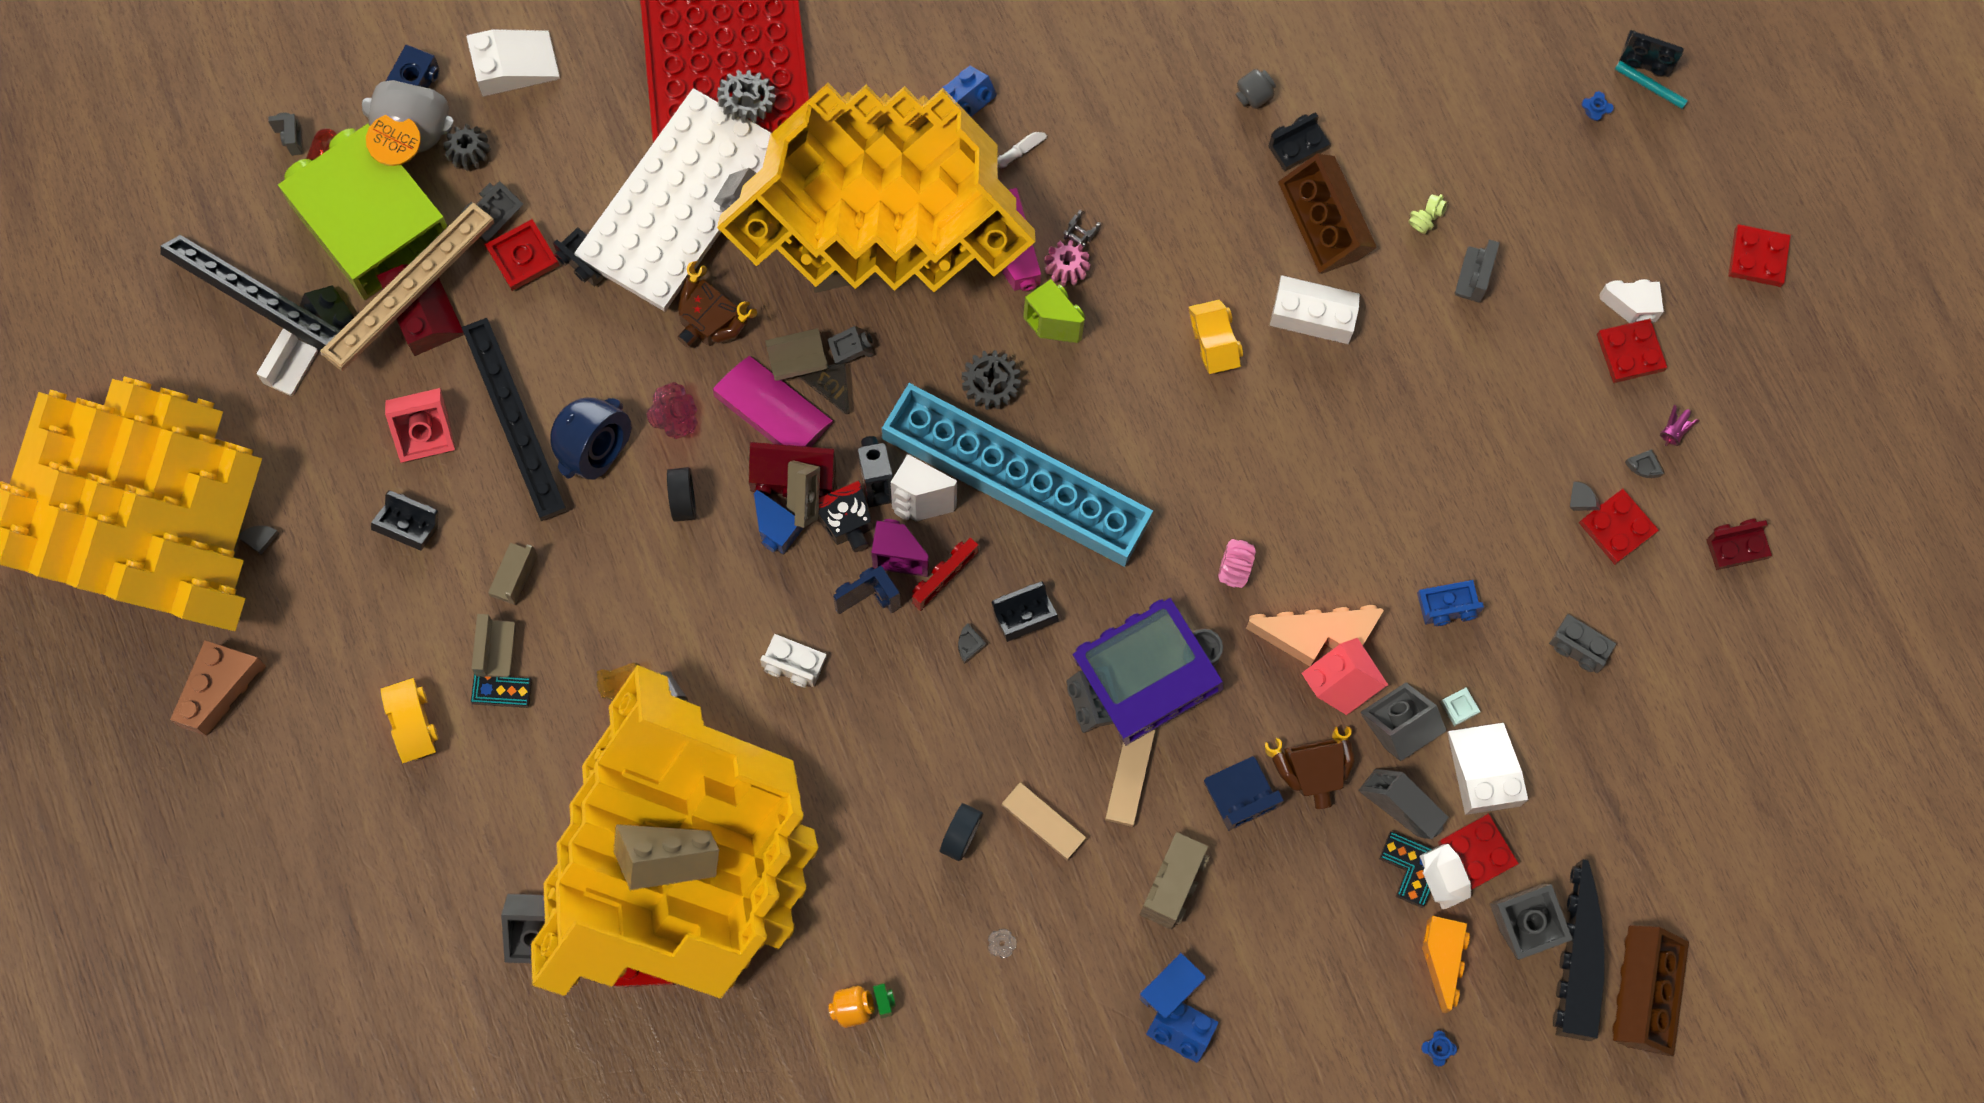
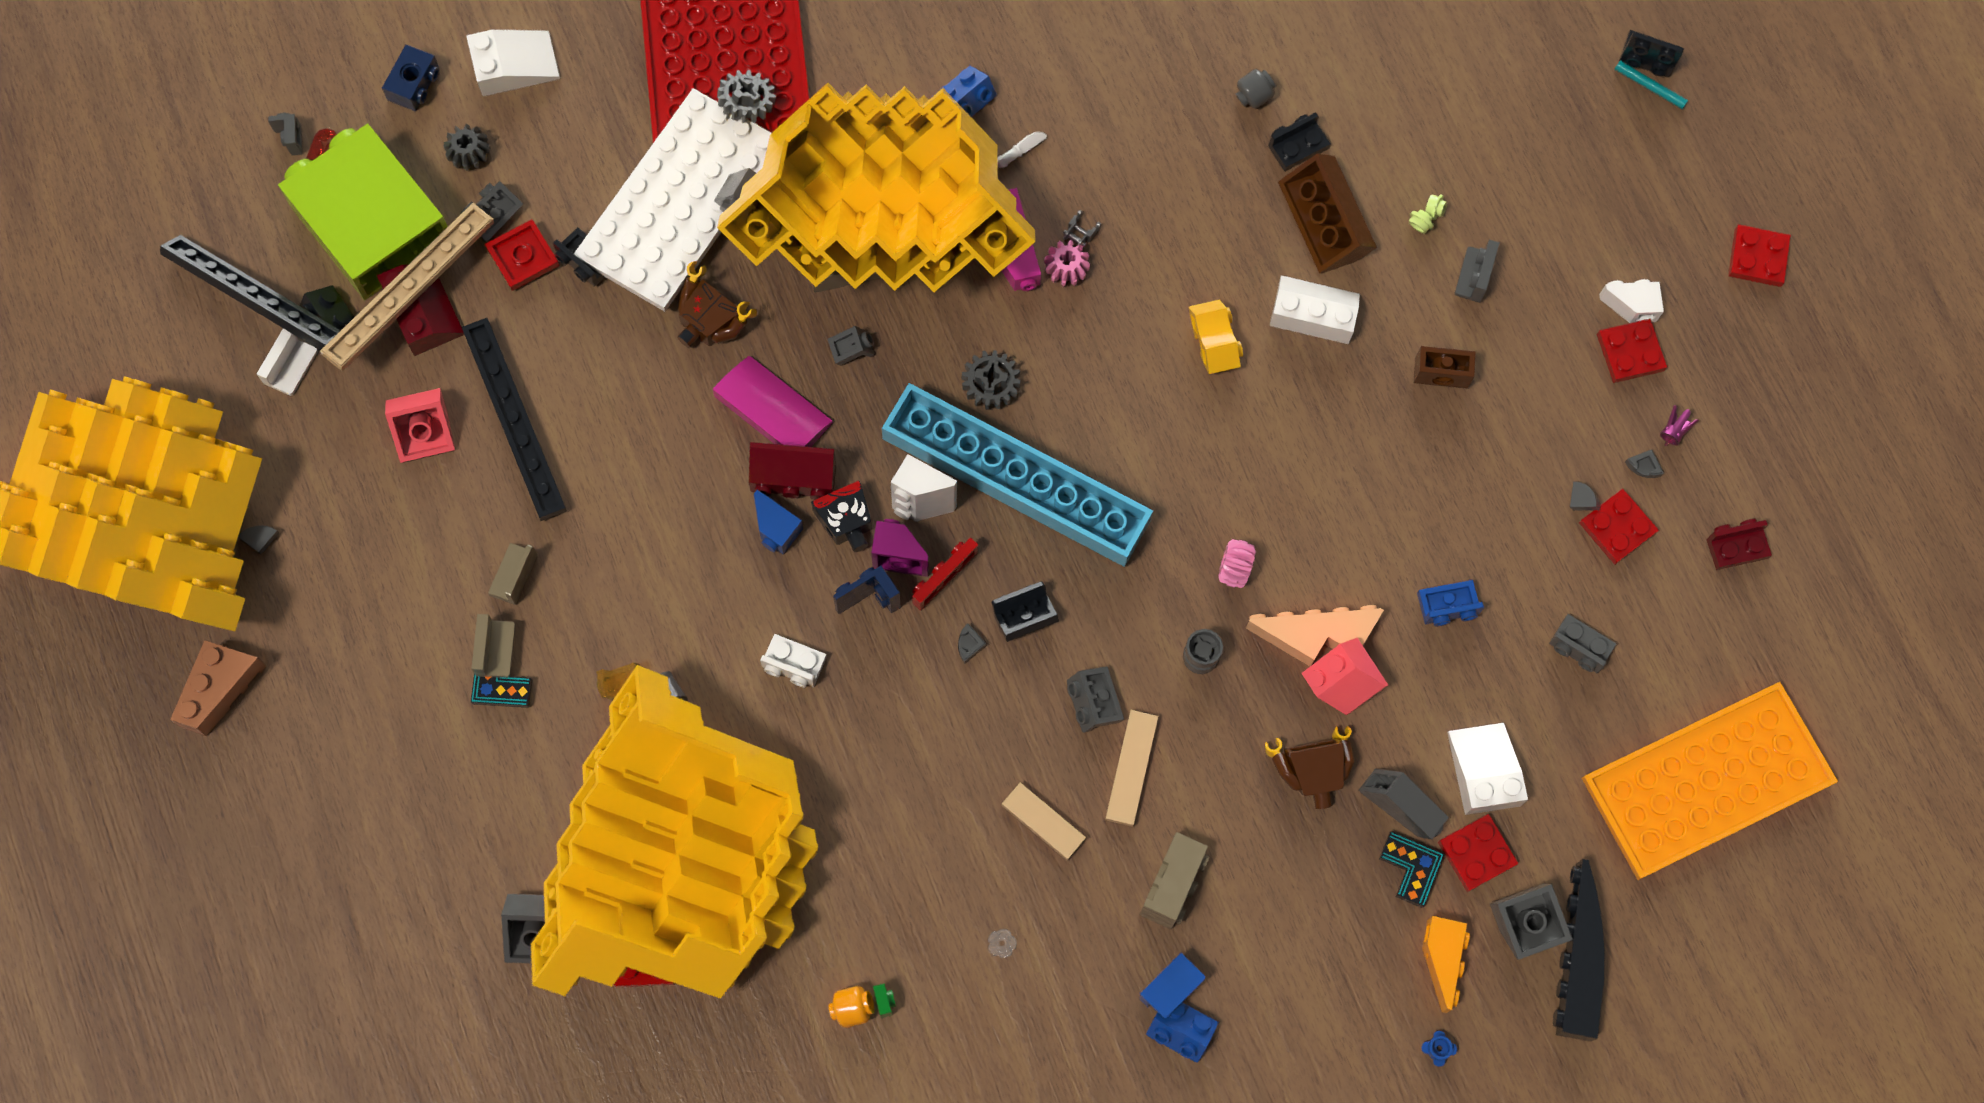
light grey piece [362,80,454,153] -> none
light orange piece [366,115,421,166] -> none
black bracket [371,490,438,551] -> none
yellow brick [381,678,439,764] -> none
dark blue piece [550,397,632,480] -> none
dark tan wedge [614,824,719,890] -> none
clear pink plant [647,382,698,439] -> none
black tyre [667,467,696,522] -> none
dark tan panel [765,328,828,381] -> none
dark tan panel [787,460,820,528] -> none
clear smoke tile [798,364,850,414] -> none
black torso [858,436,893,508] -> none
black wheel [939,803,983,861] -> none
lime slope [1023,279,1085,343] -> none
panel [1073,598,1224,746] -> none
dark blue bracket [1204,756,1284,831] -> none
dark grey slope [1360,683,1446,761] -> none
white slope [1420,844,1471,909] -> none
light aqua tile [1440,688,1480,726] -> none
blue plate [1582,91,1613,121] -> none
reddish brown slope [1612,925,1689,1057] -> none
none -> reddish brown brick [1414,346,1476,389]
none -> light orange plate [1581,682,1838,880]

